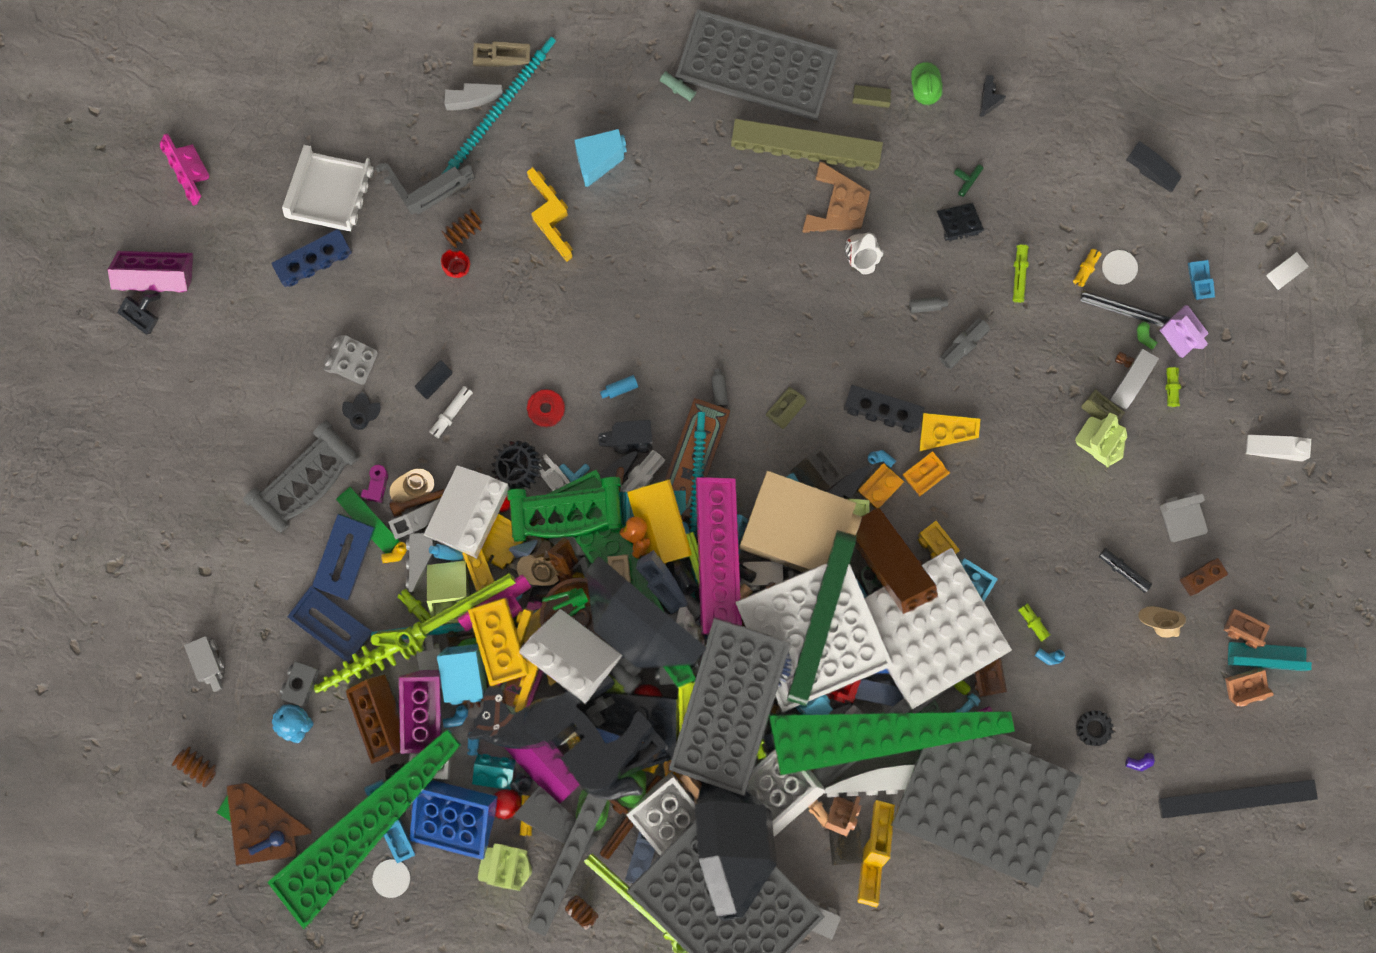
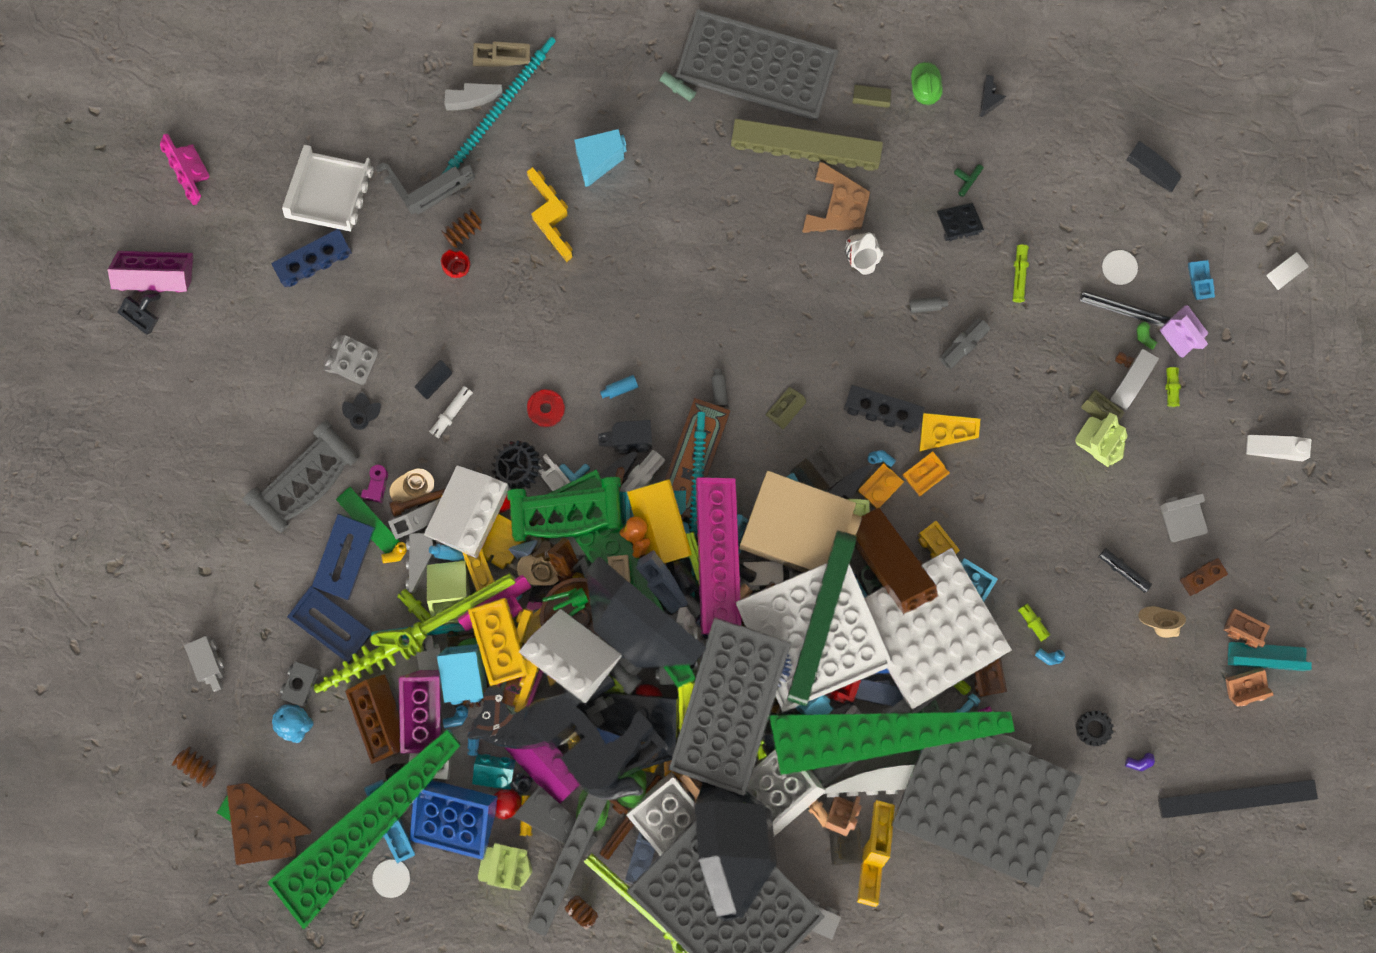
dark blue bar [247,830,285,855] -> none
yellow pin [1073,249,1102,287] -> none

